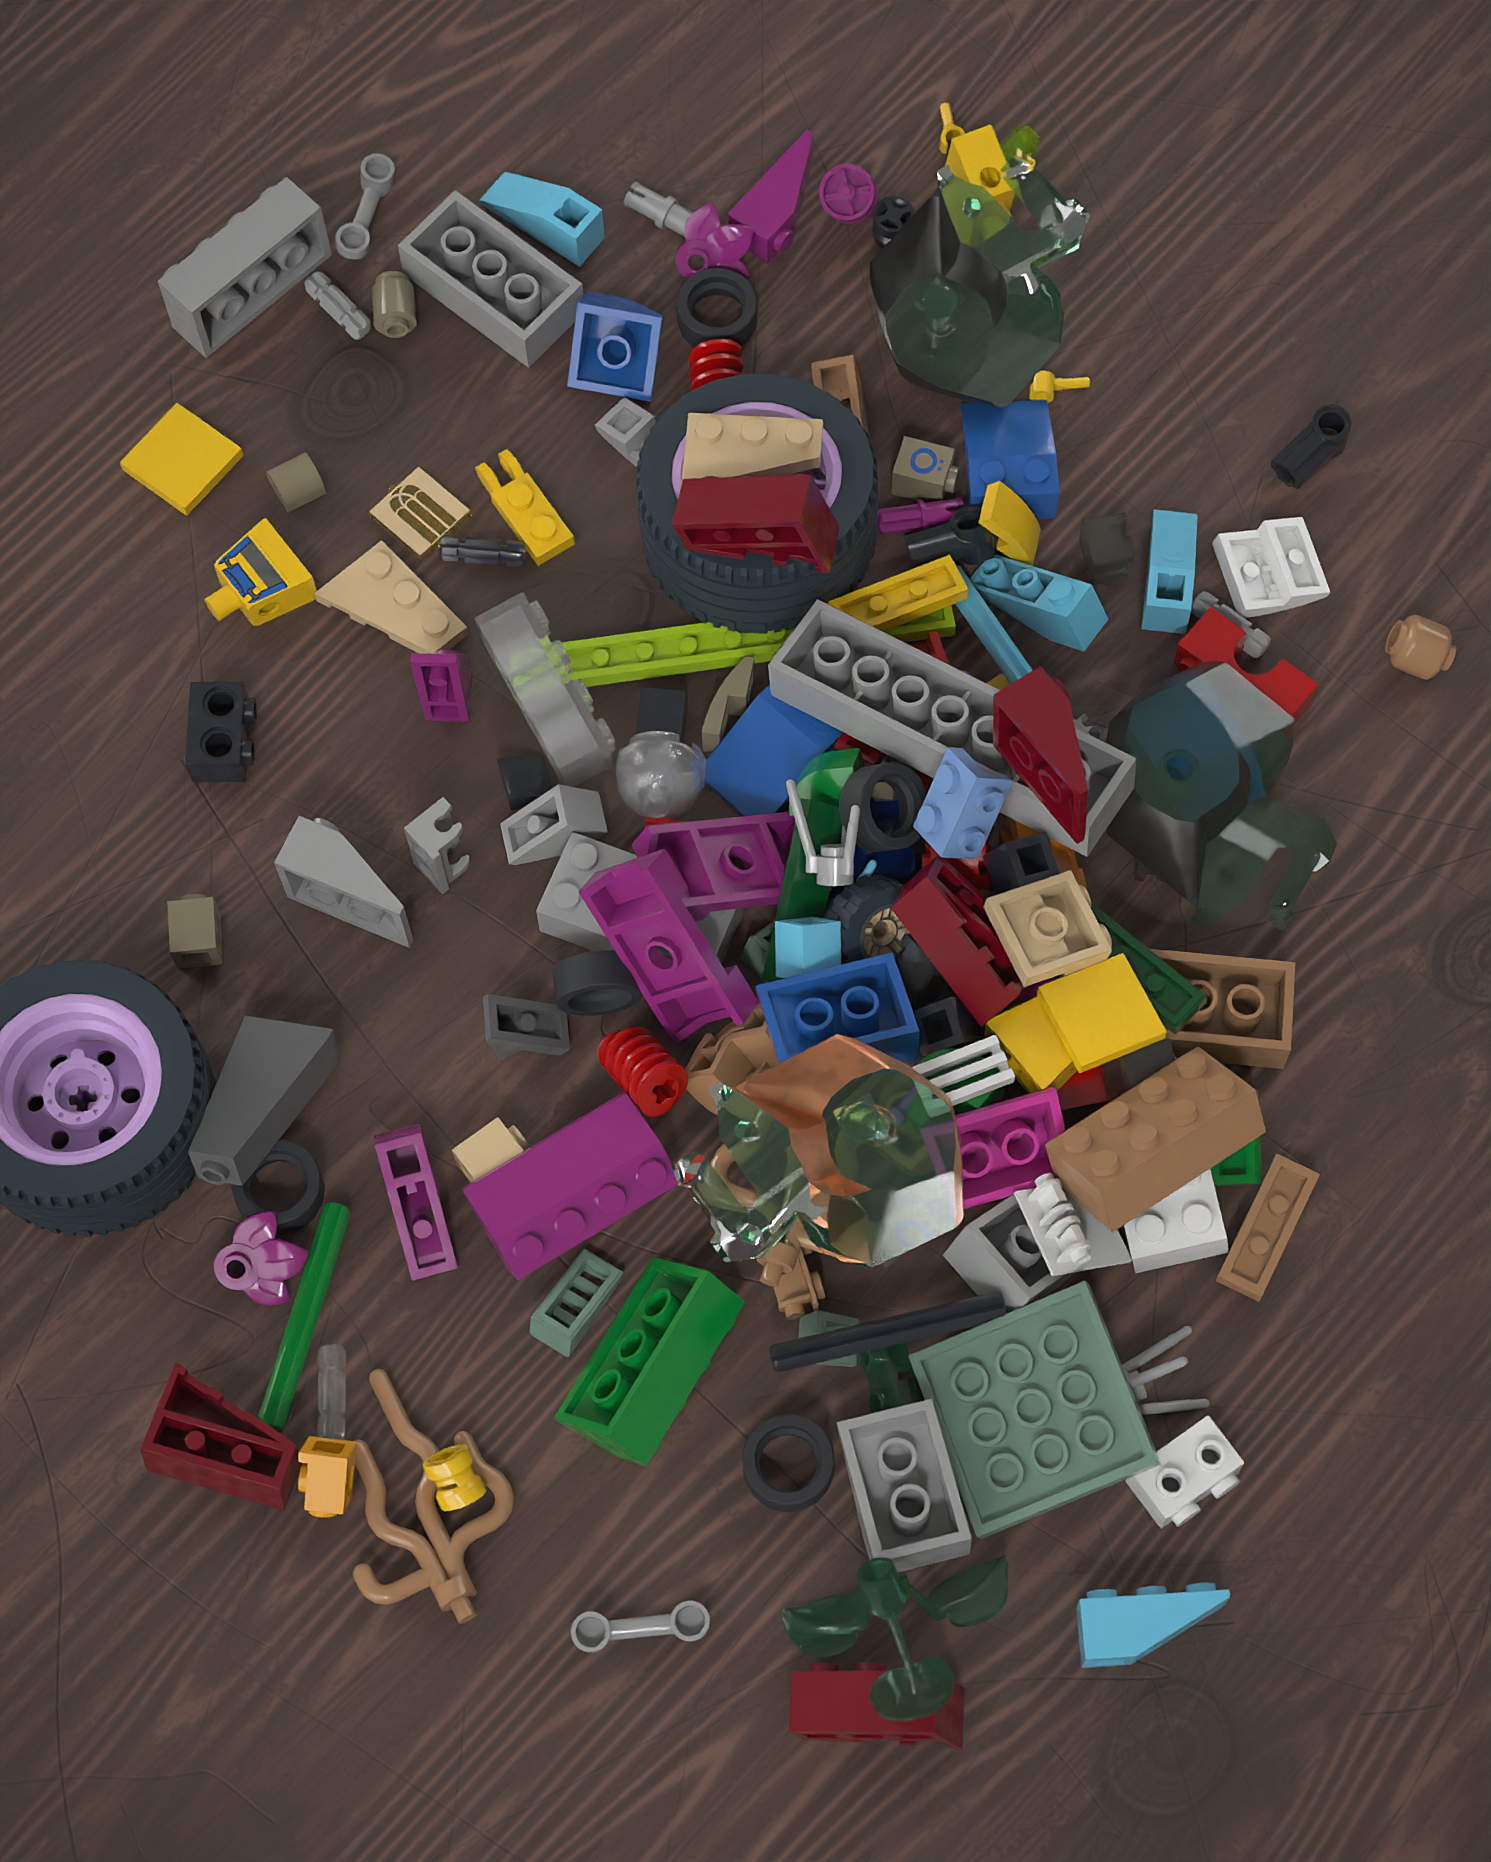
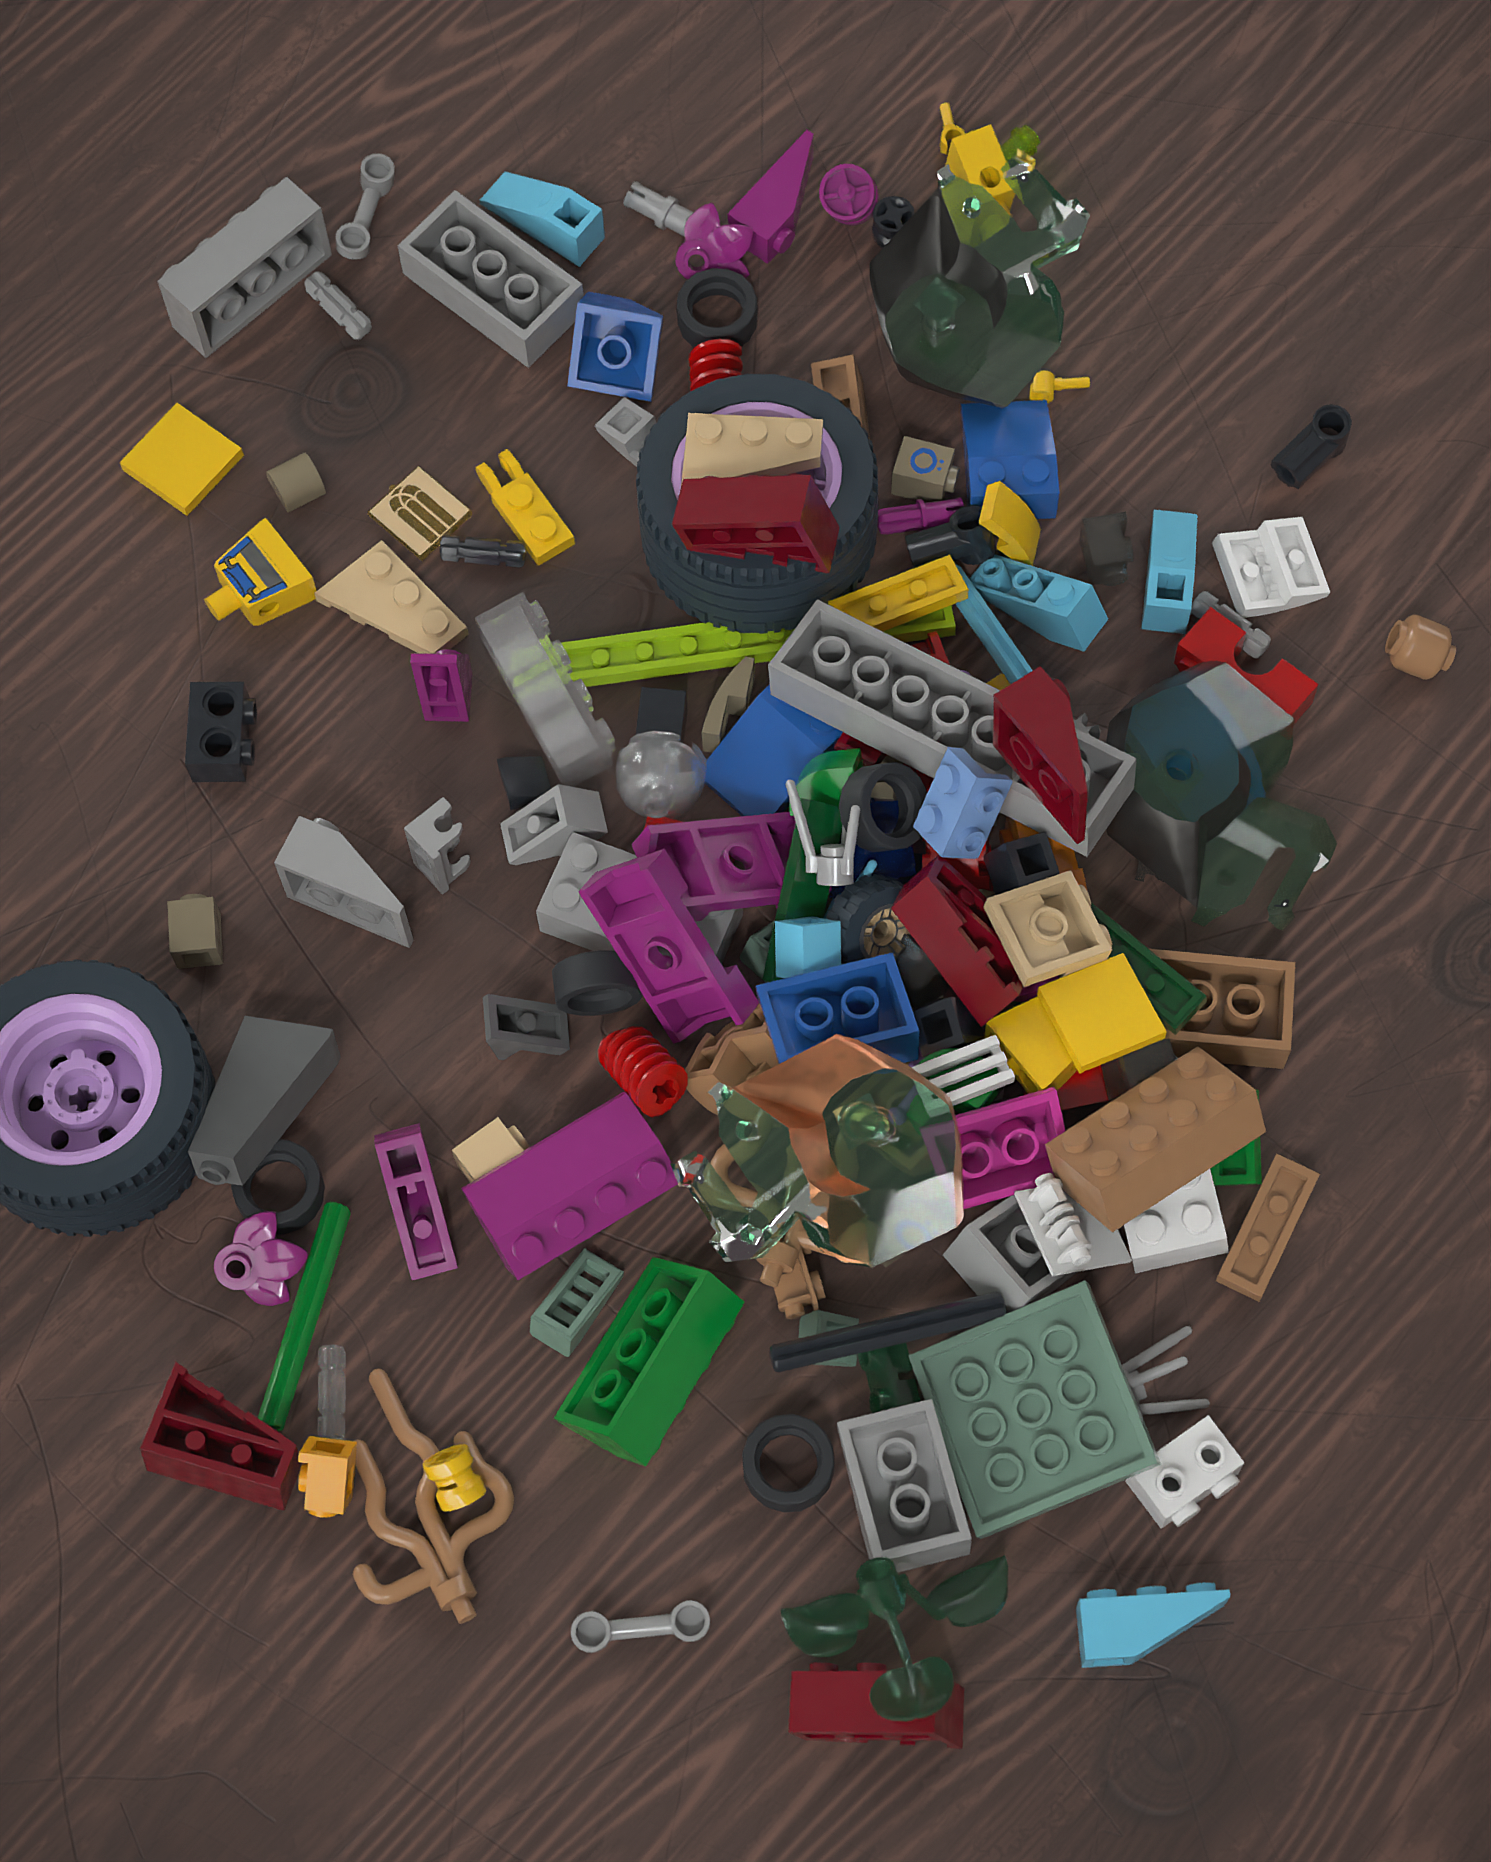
dark tan brick [371,271,417,338] -> none

